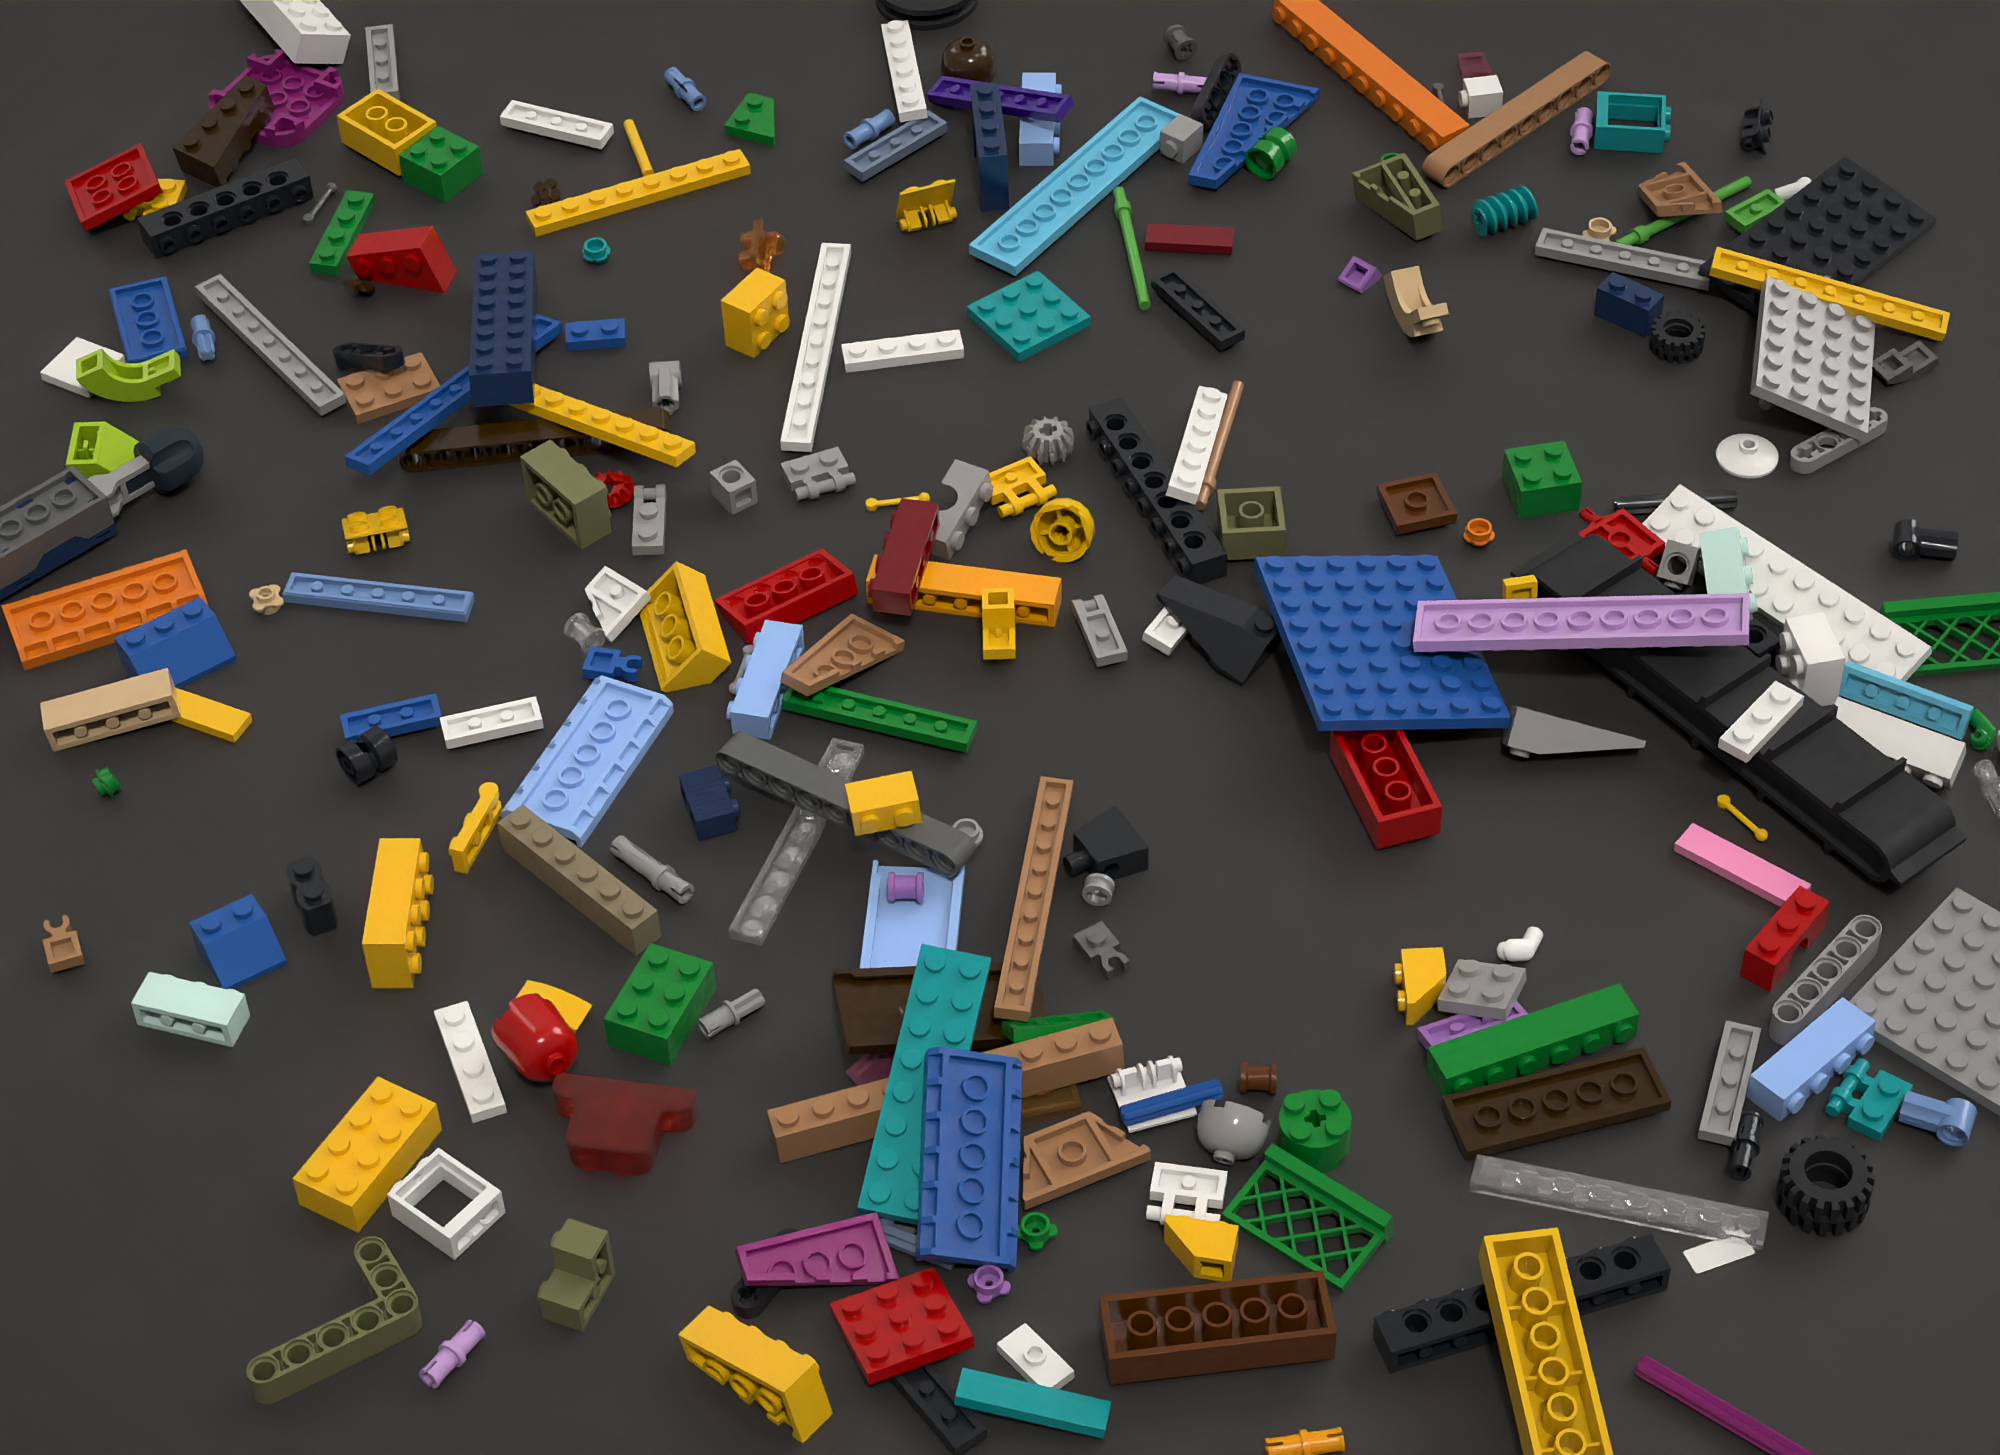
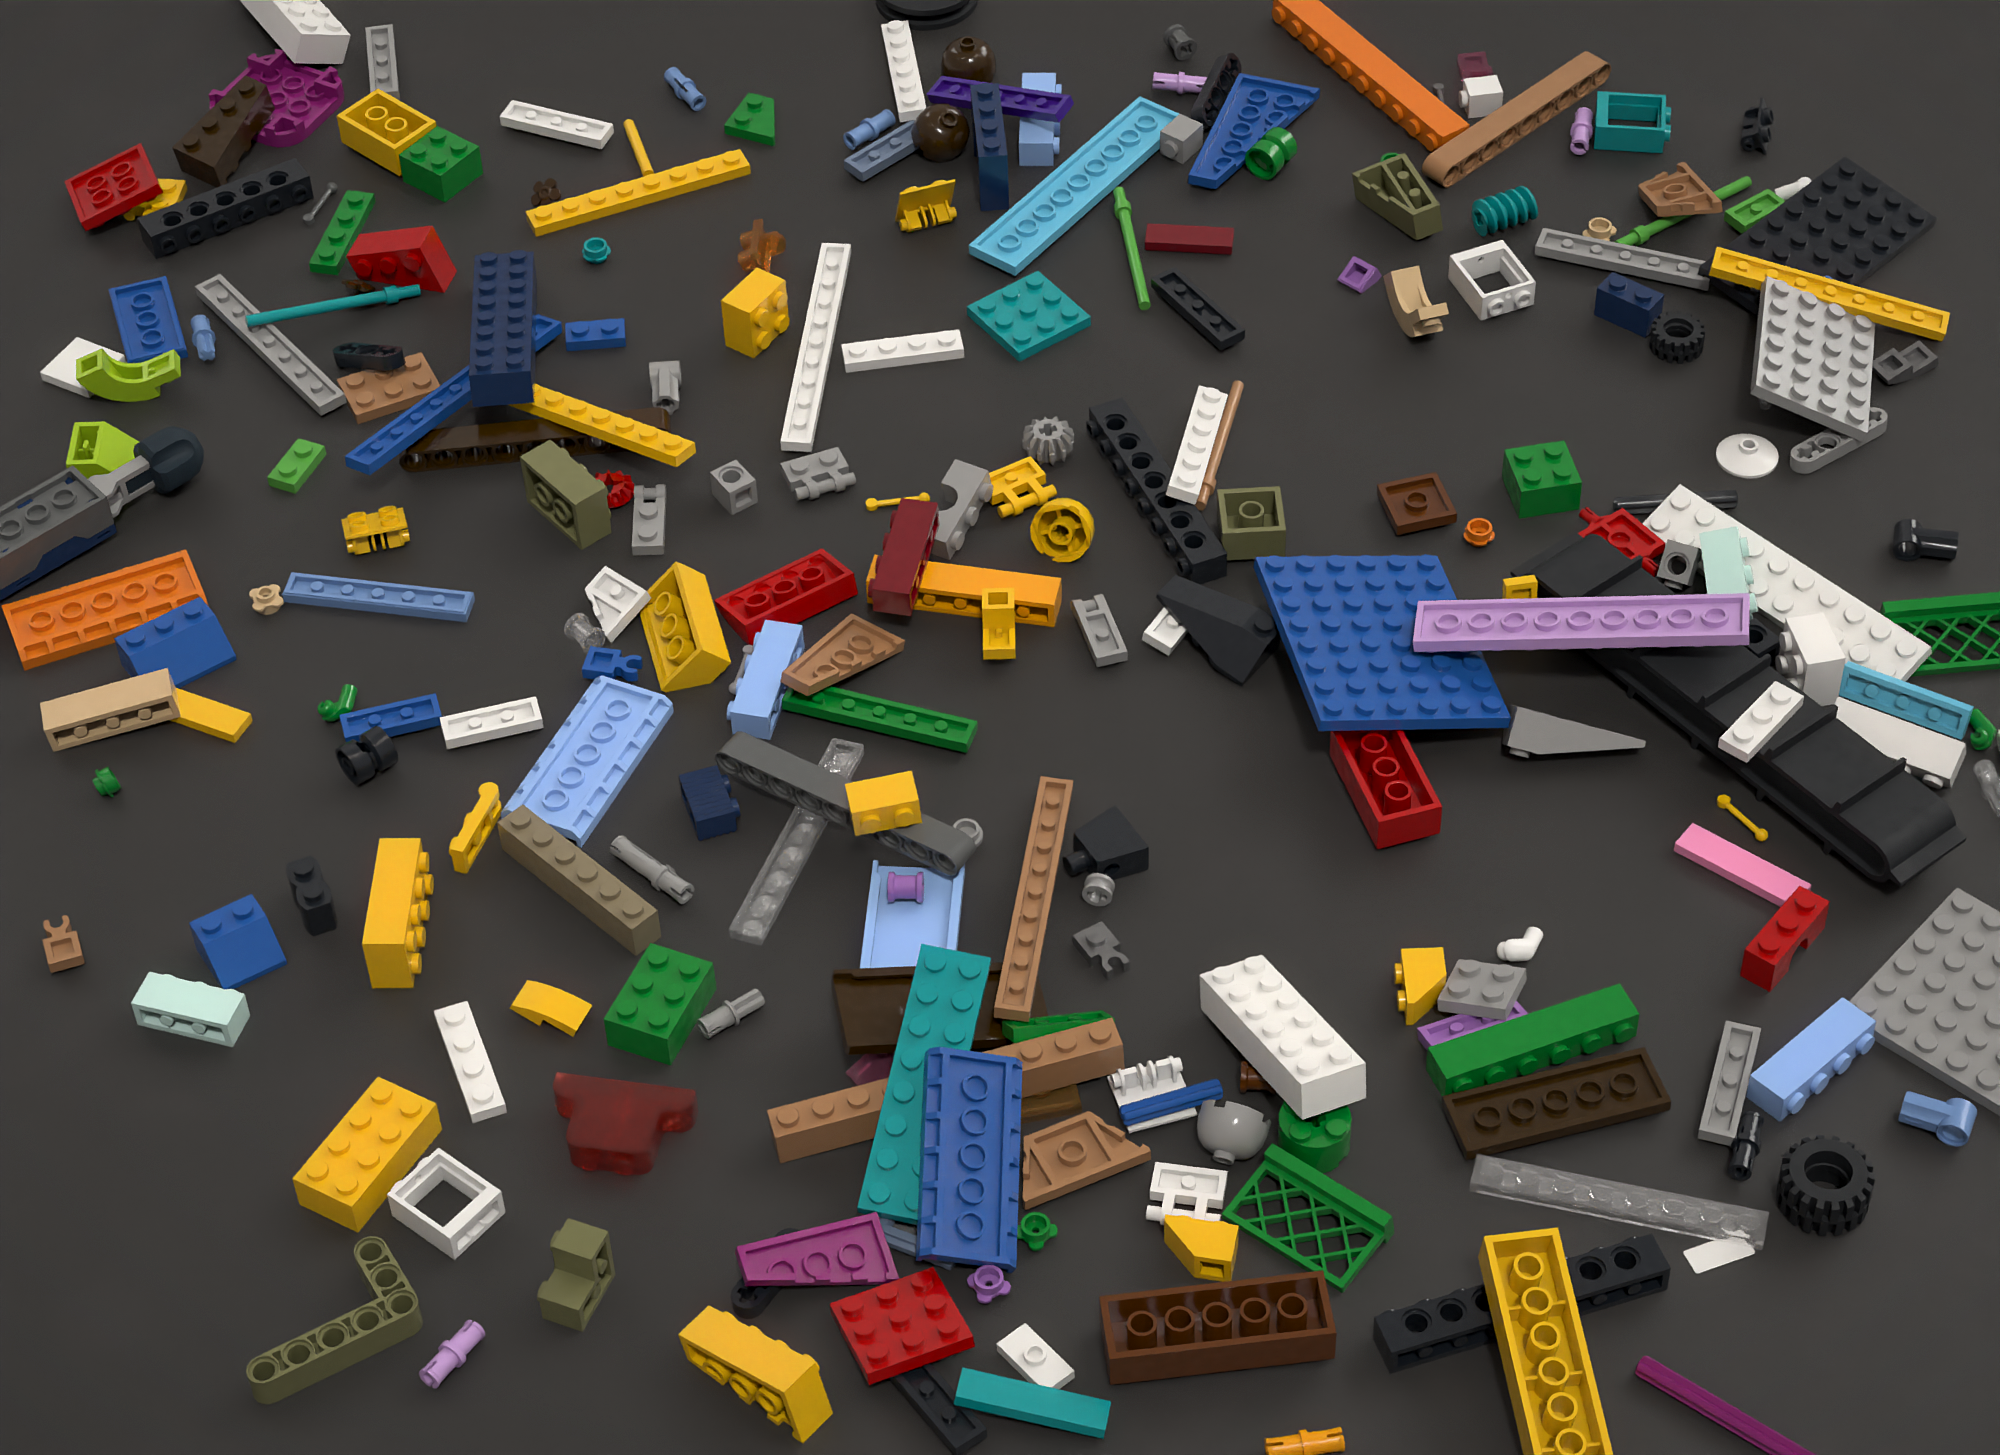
red cylinder [491,993,579,1082] -> none
light grey beam [1768,915,1882,1045] -> none
teal plate [1825,1058,1913,1142] -> none
none -> teal bar [245,284,421,327]
none -> bright green plate [267,438,327,494]
none -> green arm [317,684,358,722]
none -> dark brown cylinder [911,103,970,162]
none -> white brick [1199,955,1366,1120]
none -> white window [1448,240,1536,321]

